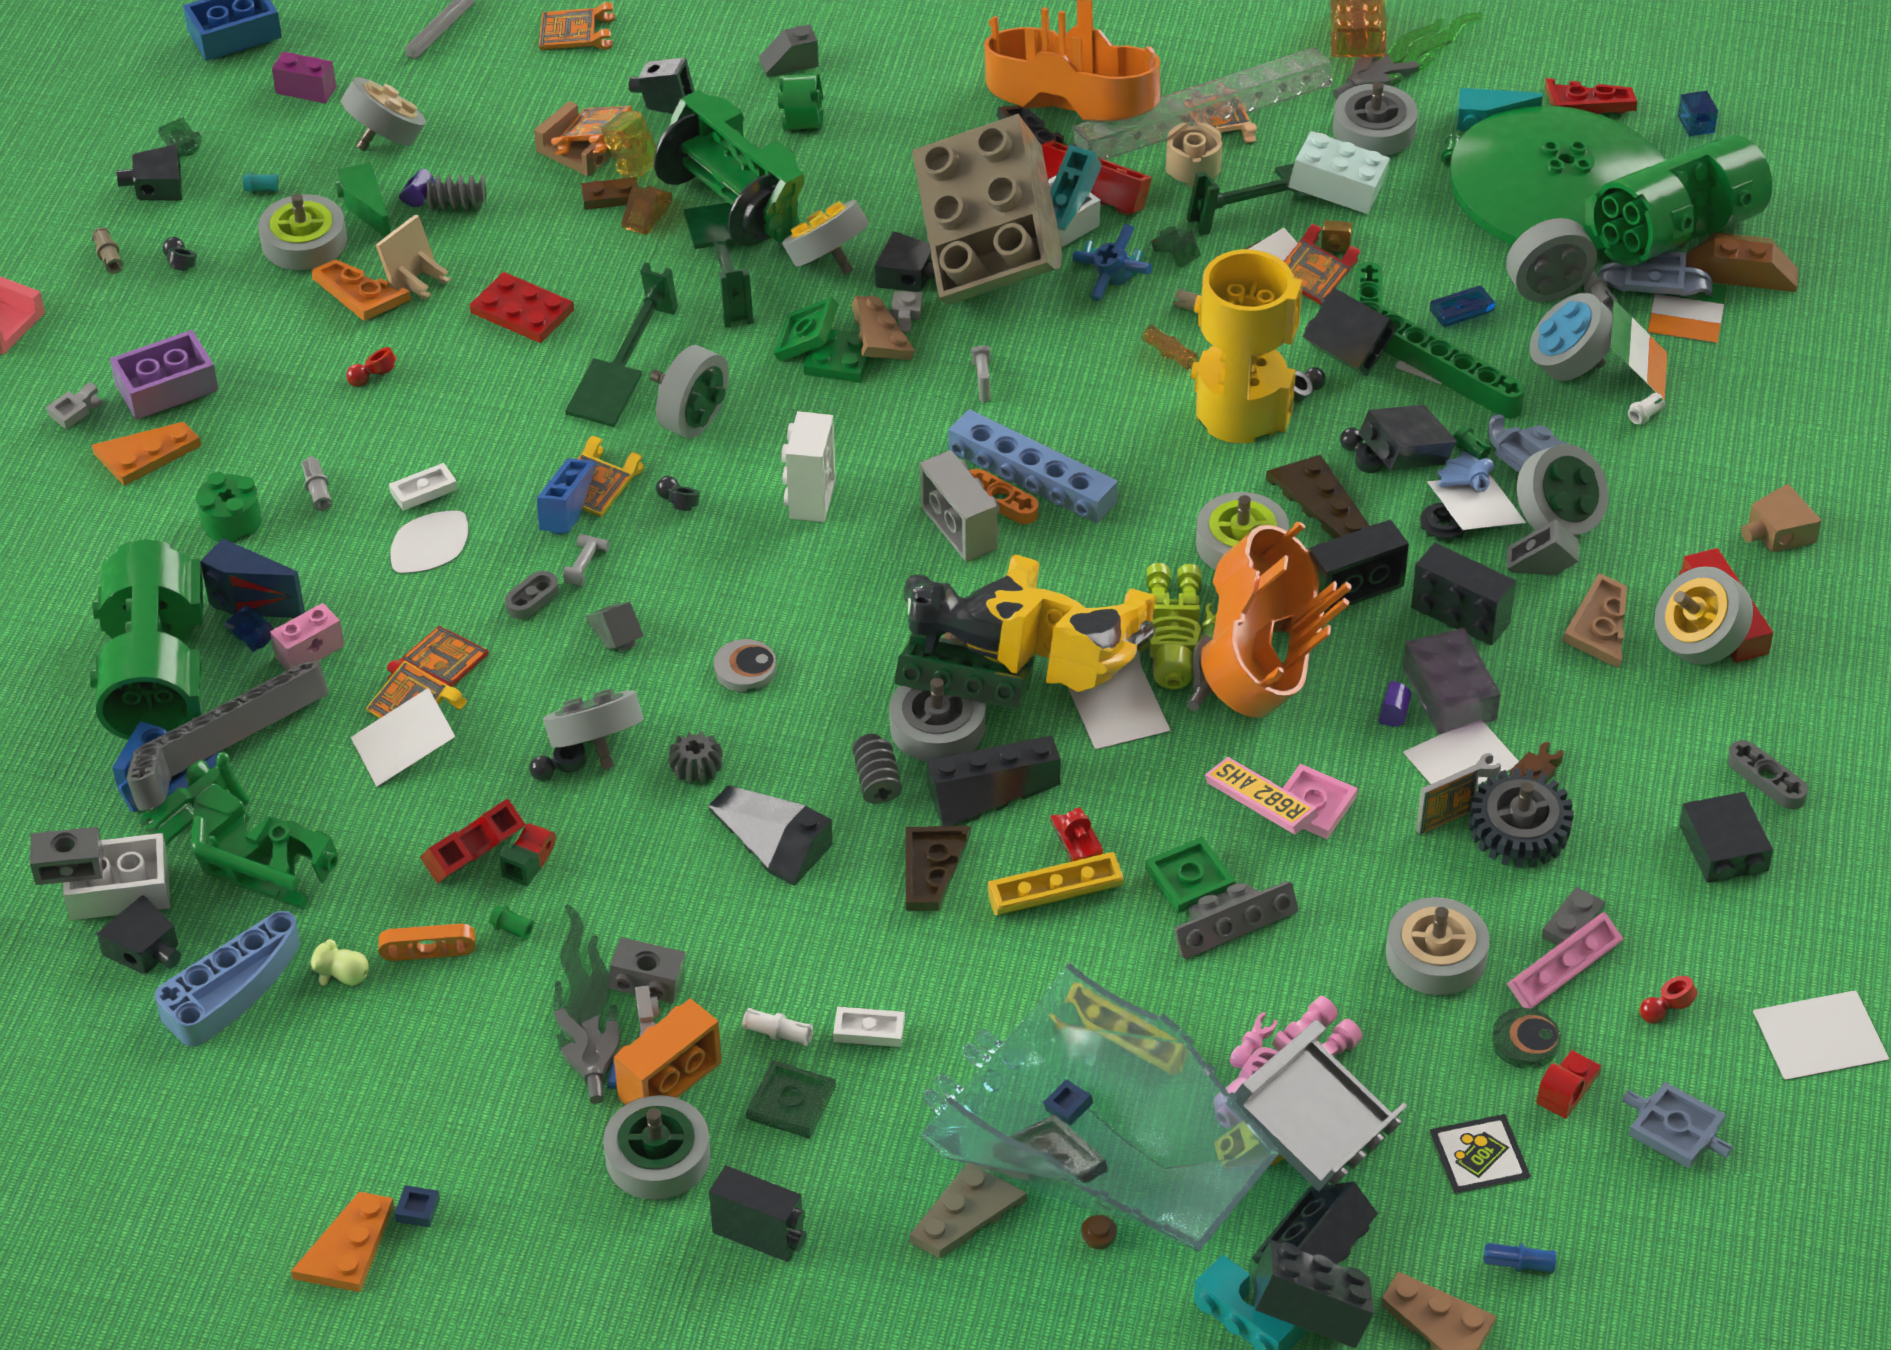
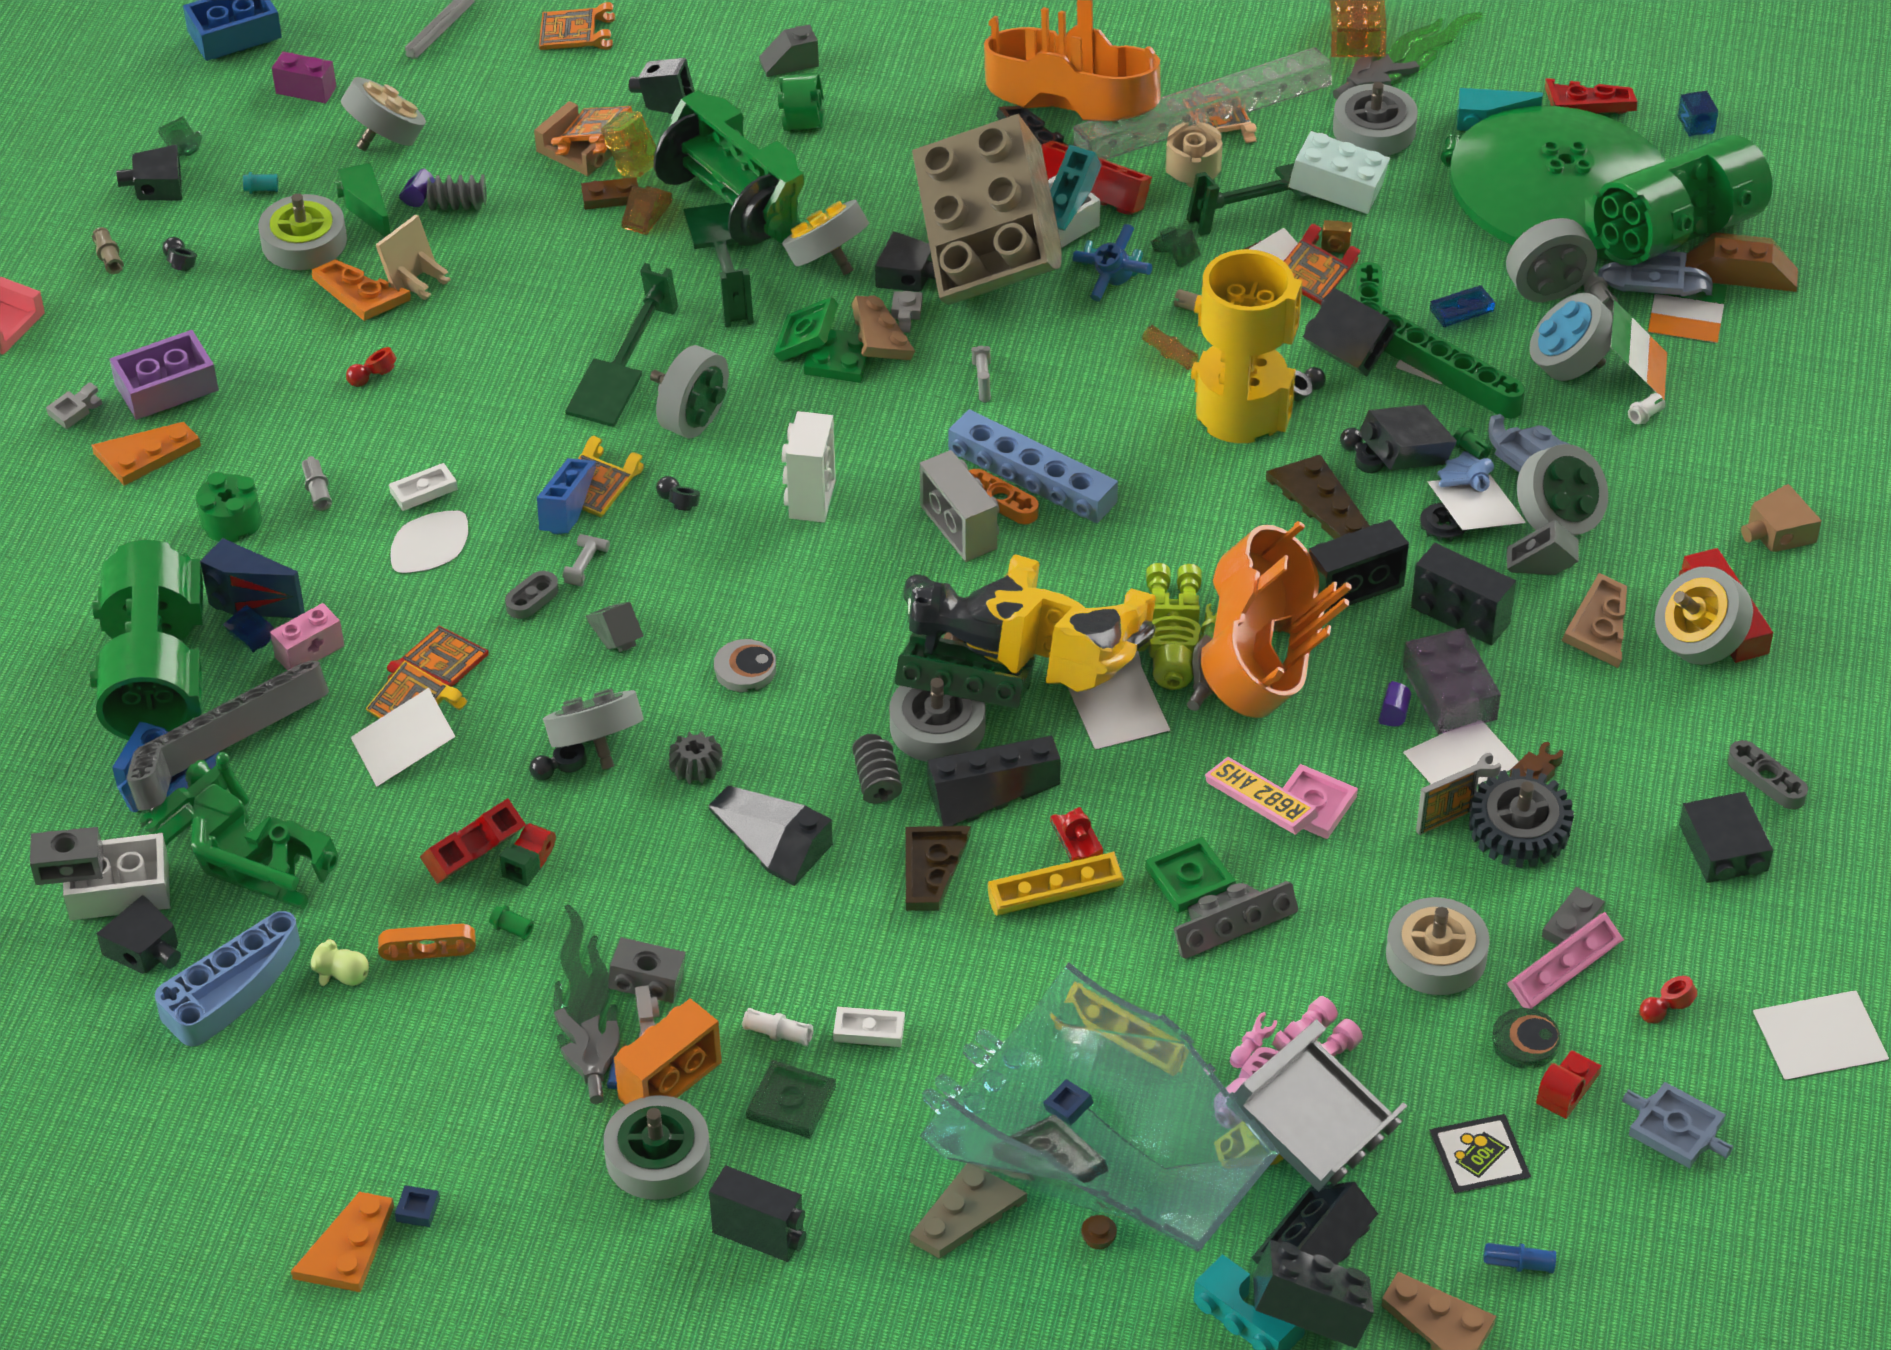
red plate [469,272,574,343] -> none
wheel [1196,492,1289,570] -> none

